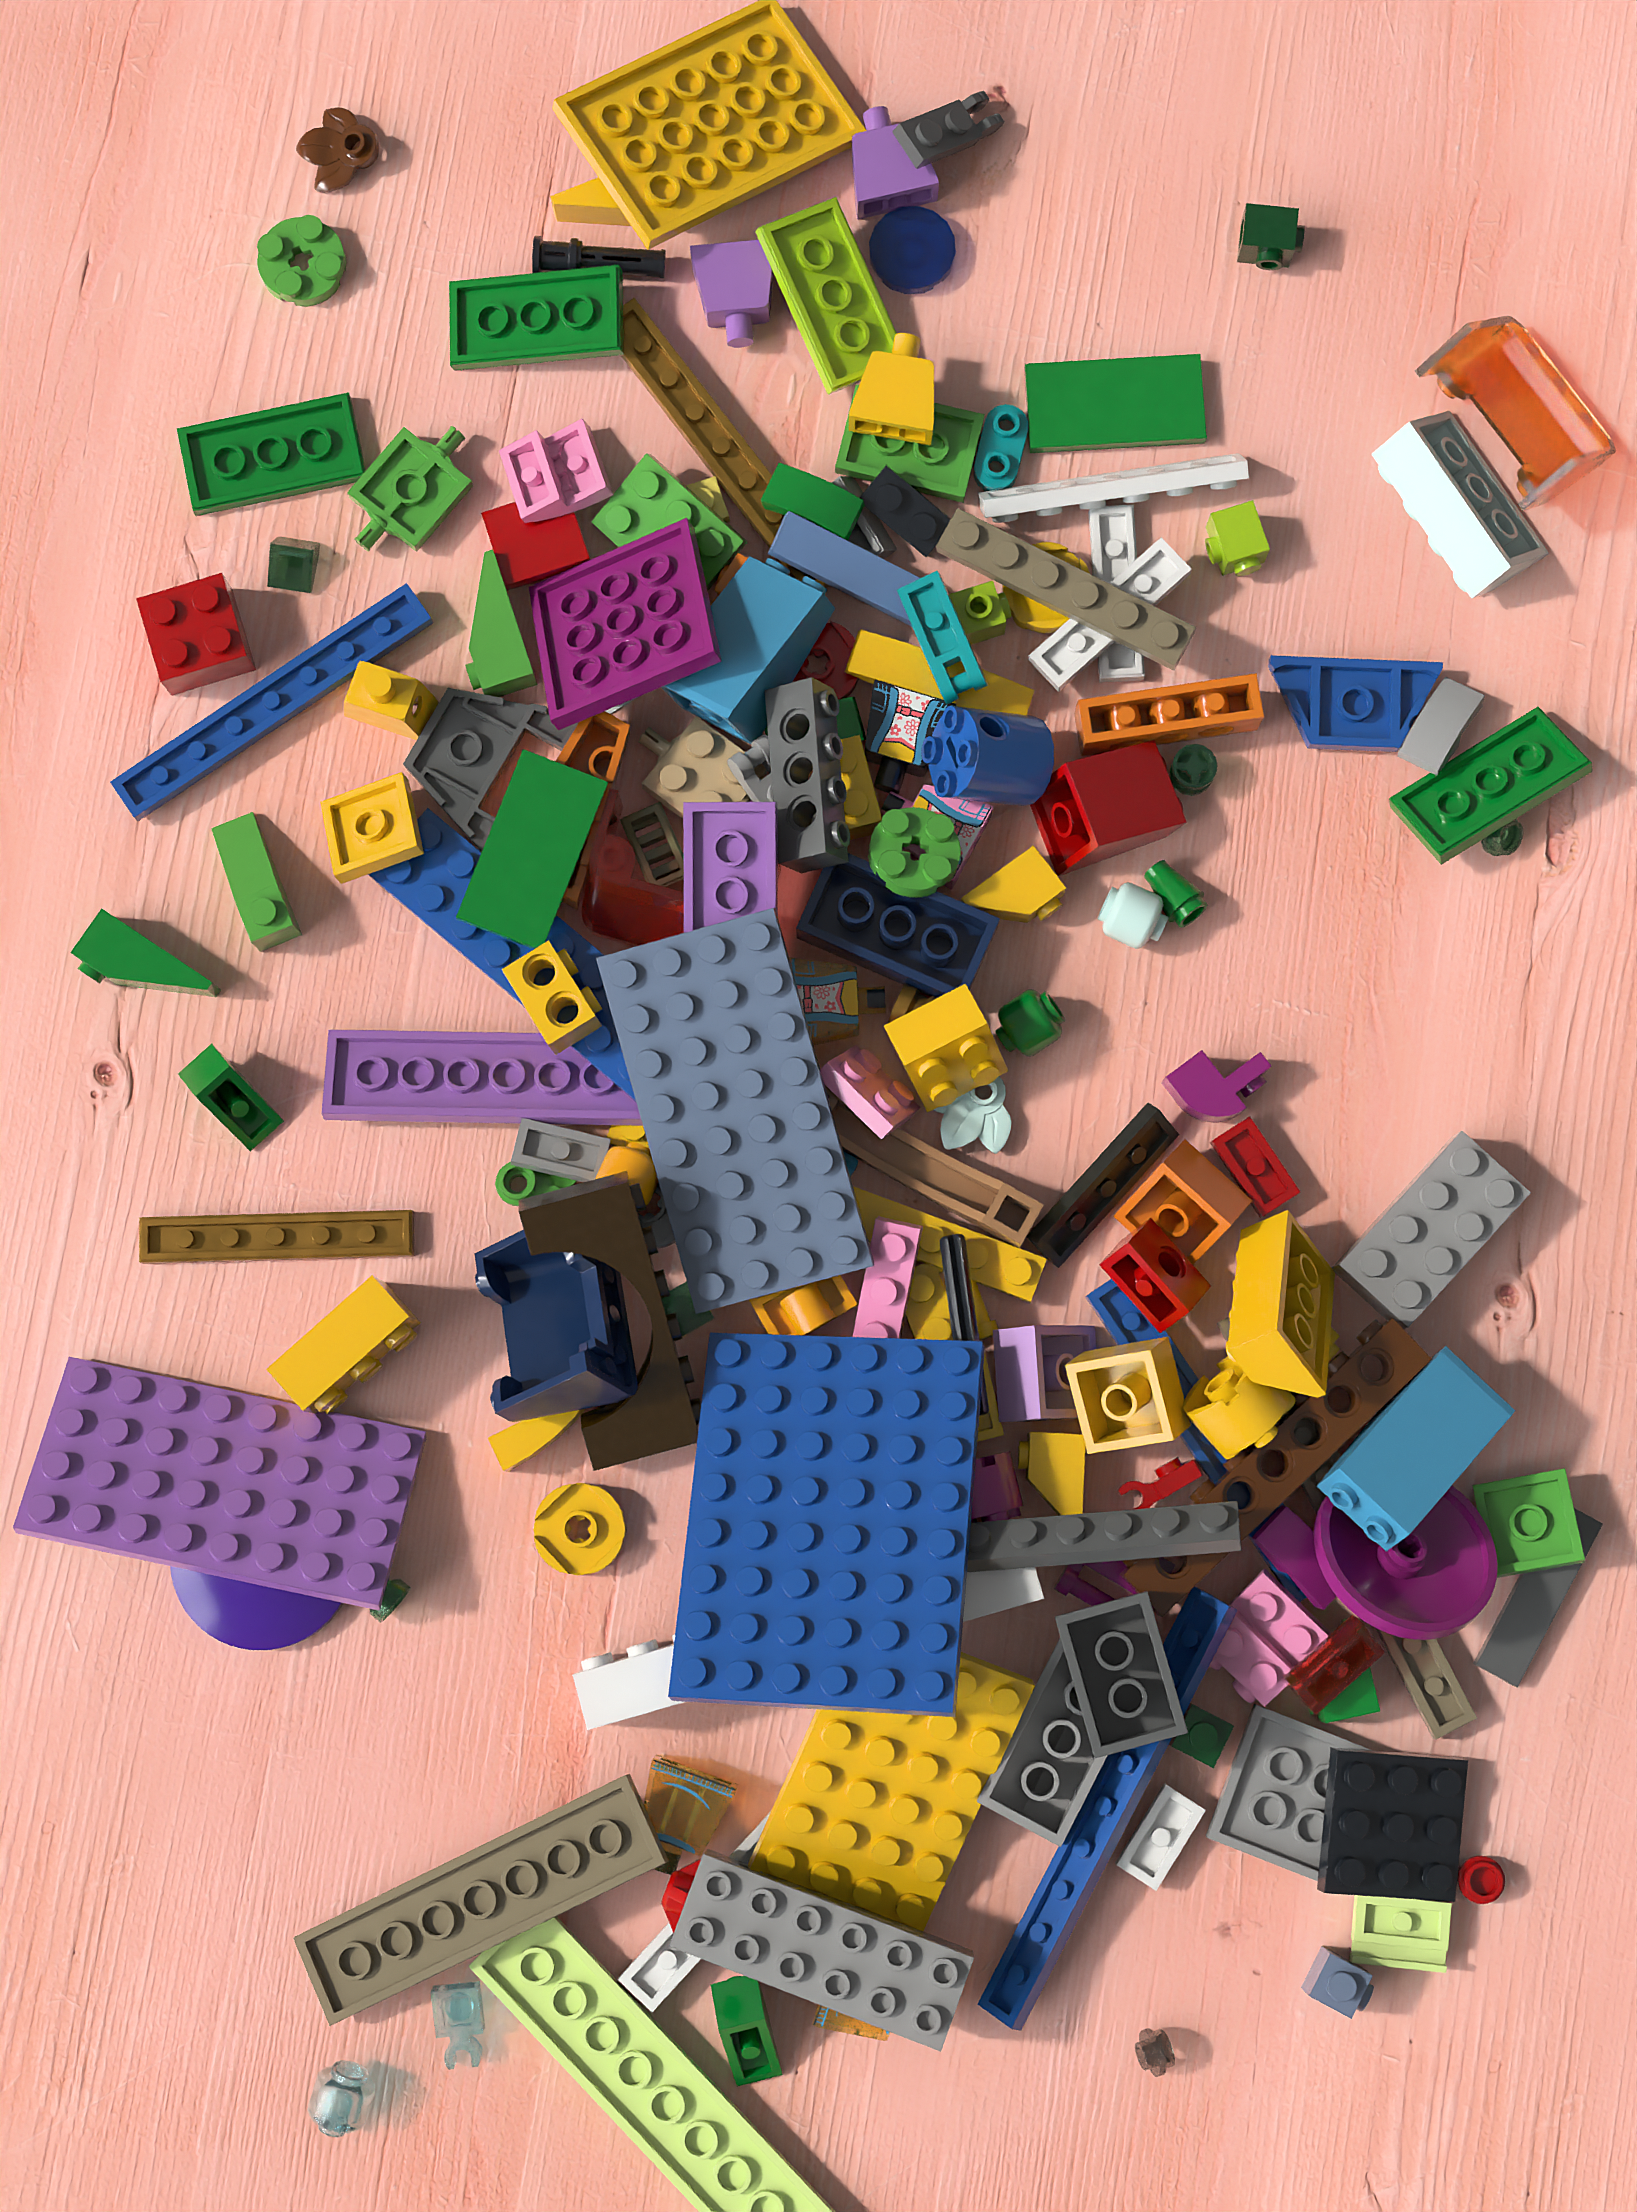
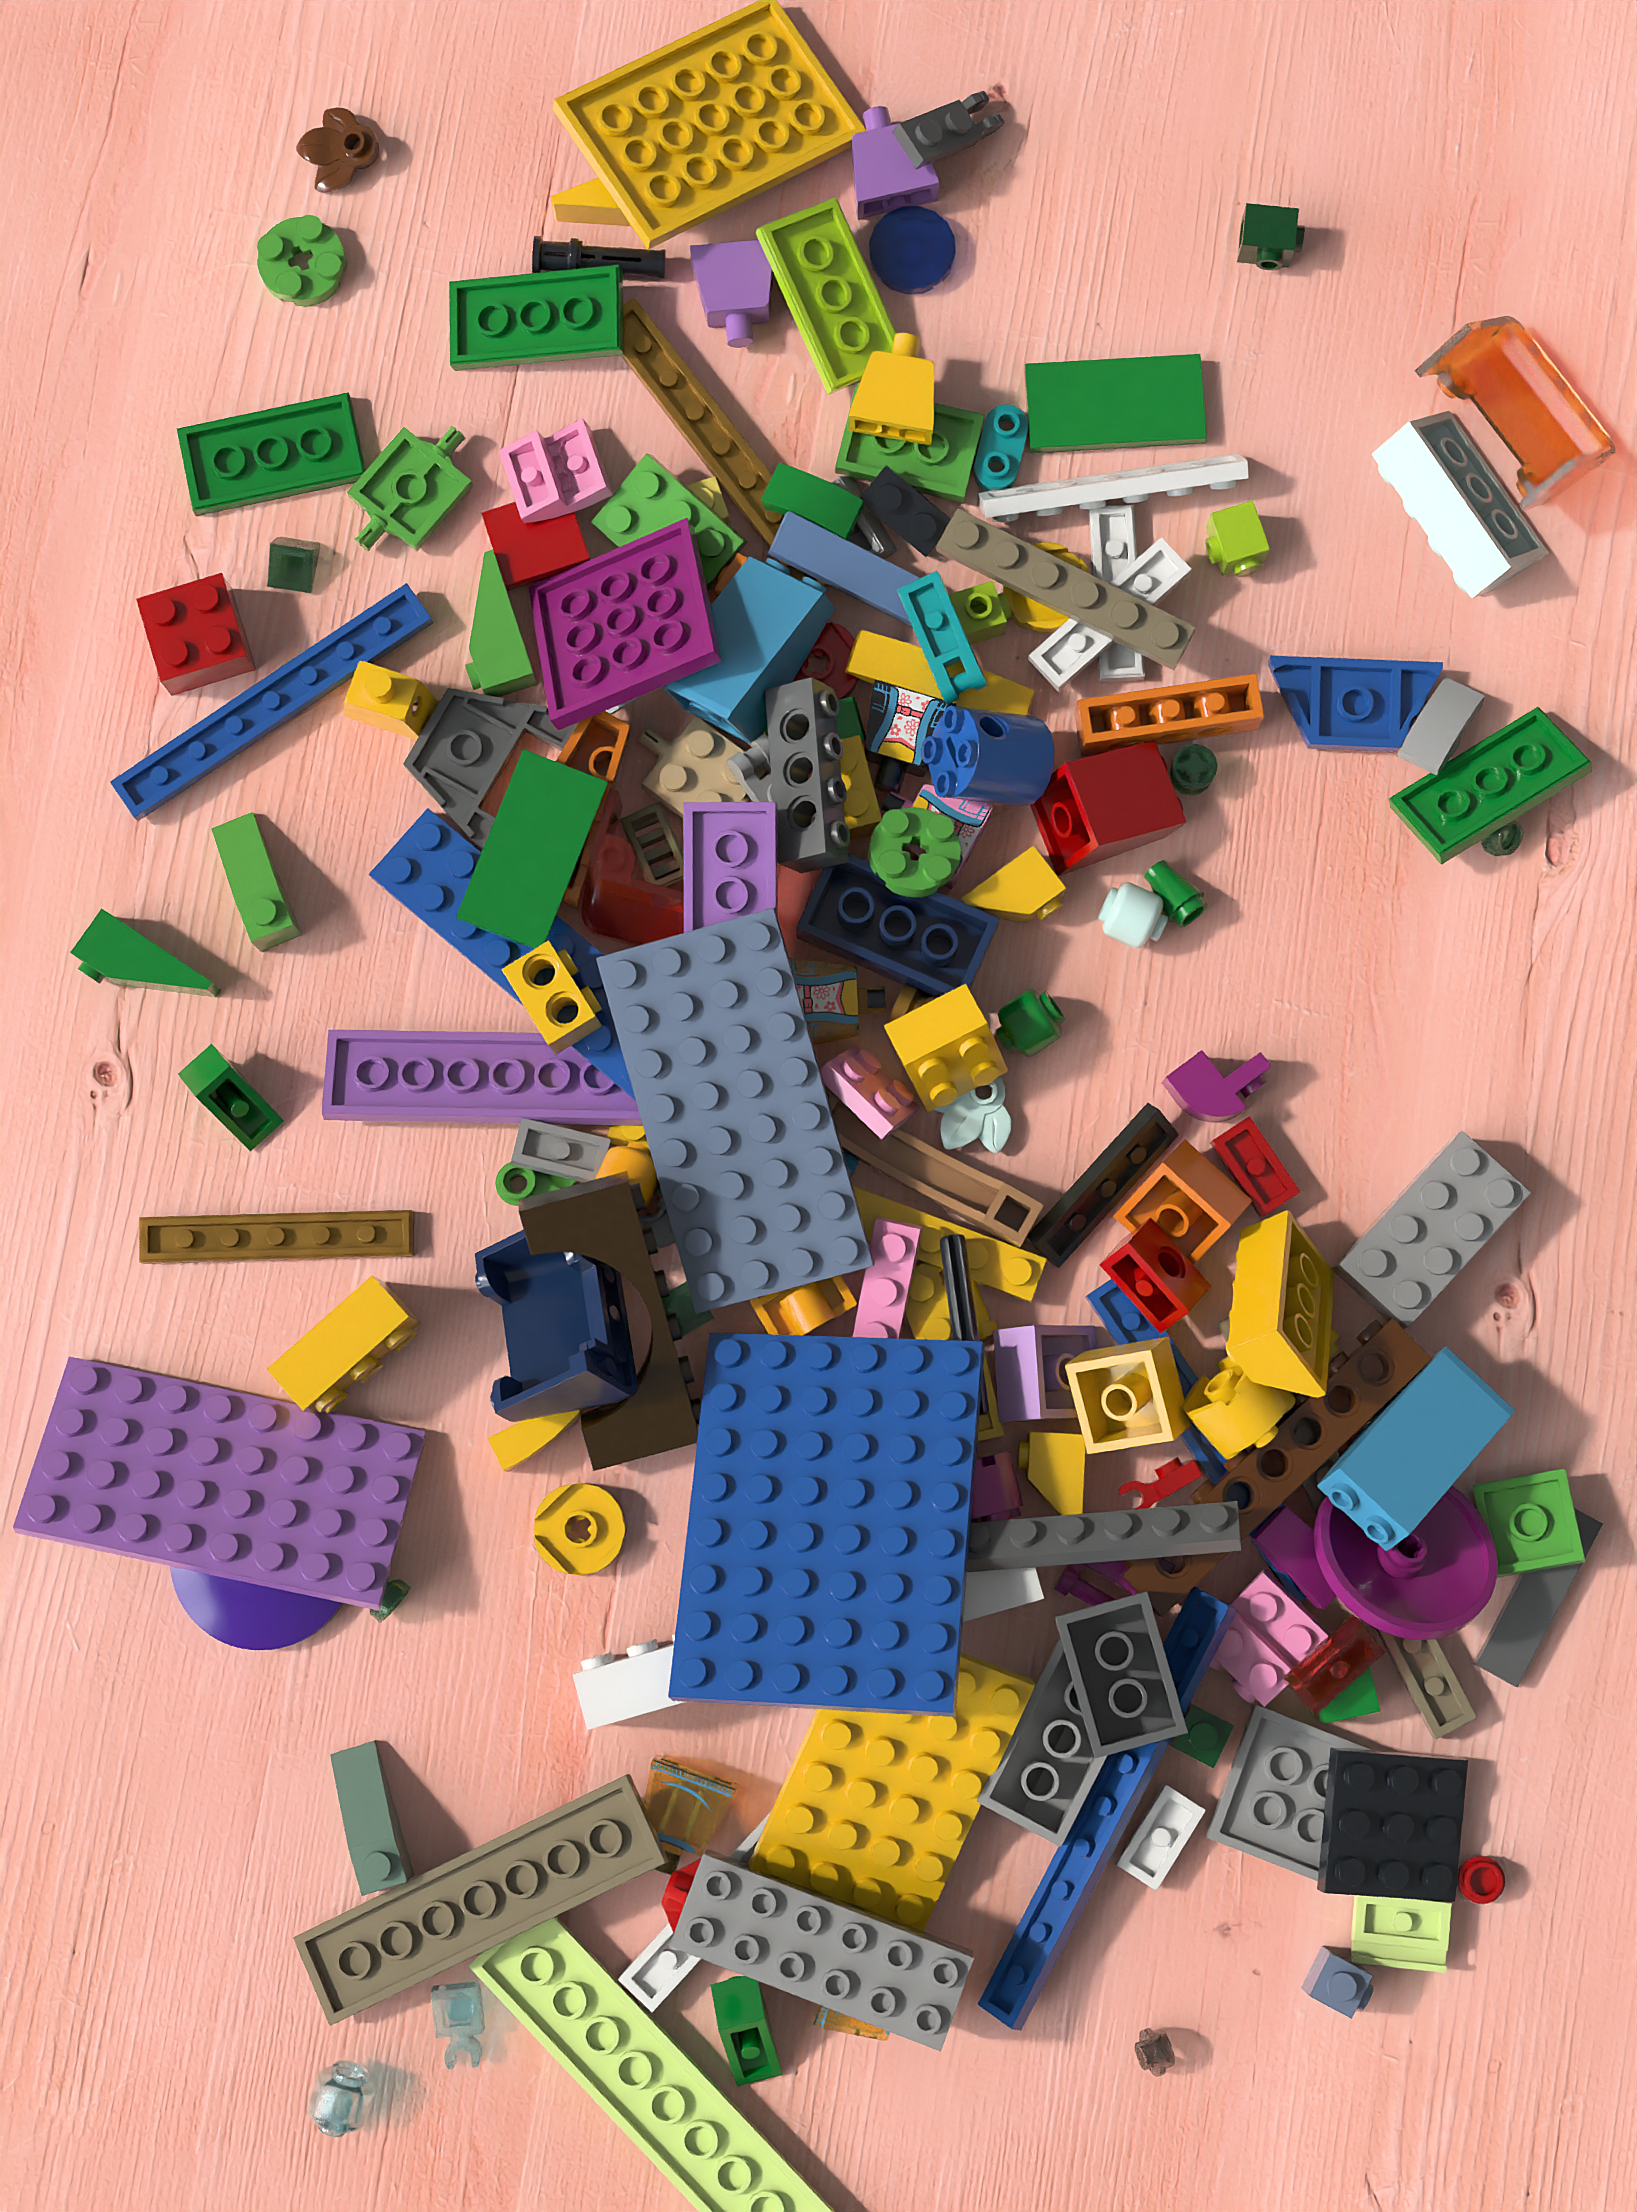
yellow plate [320,772,424,884] -> none
none -> sand green slope [330,1740,415,1896]

